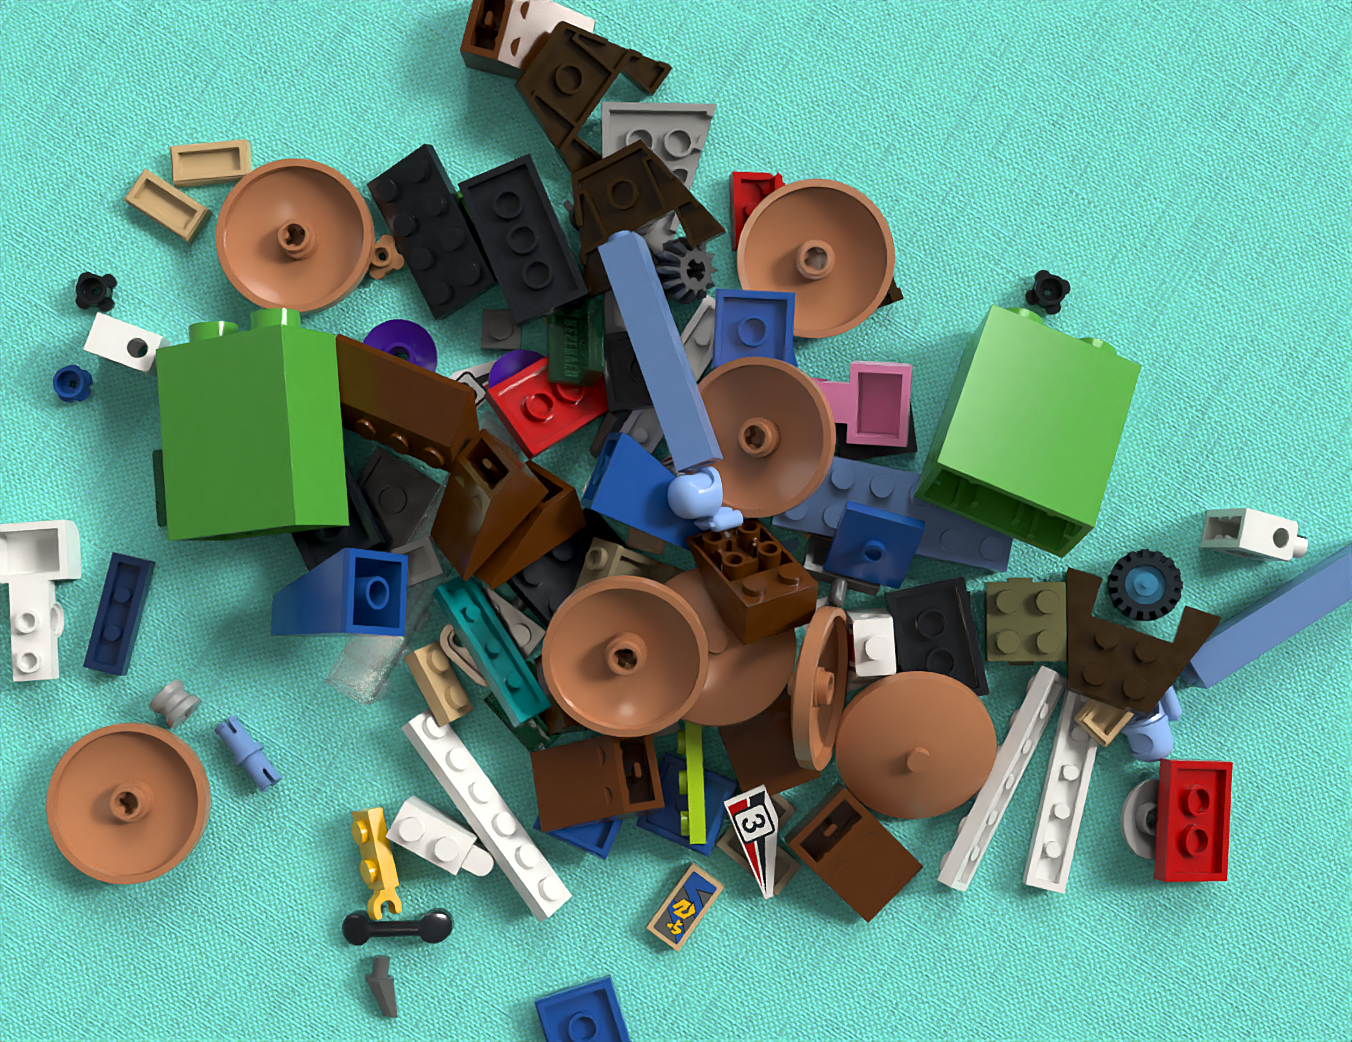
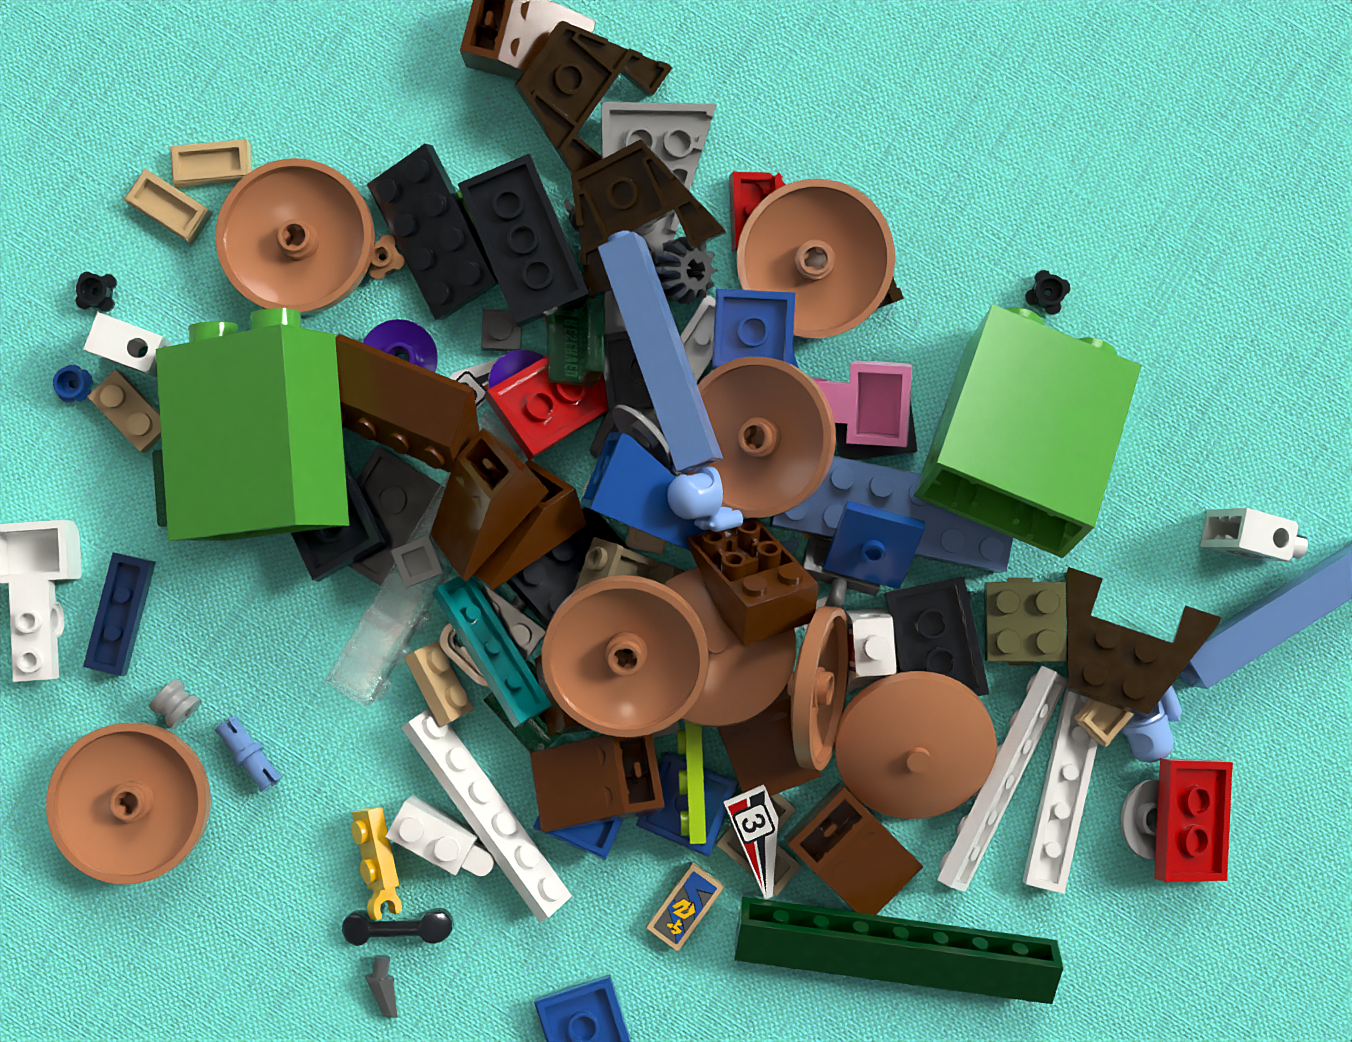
blue slope [271,548,408,637] -> none
black wheel [1108,549,1183,621] -> none
none -> tan plate [87,370,161,453]
none -> light grey dish [612,405,673,468]
none -> dark green brick [734,897,1063,1004]

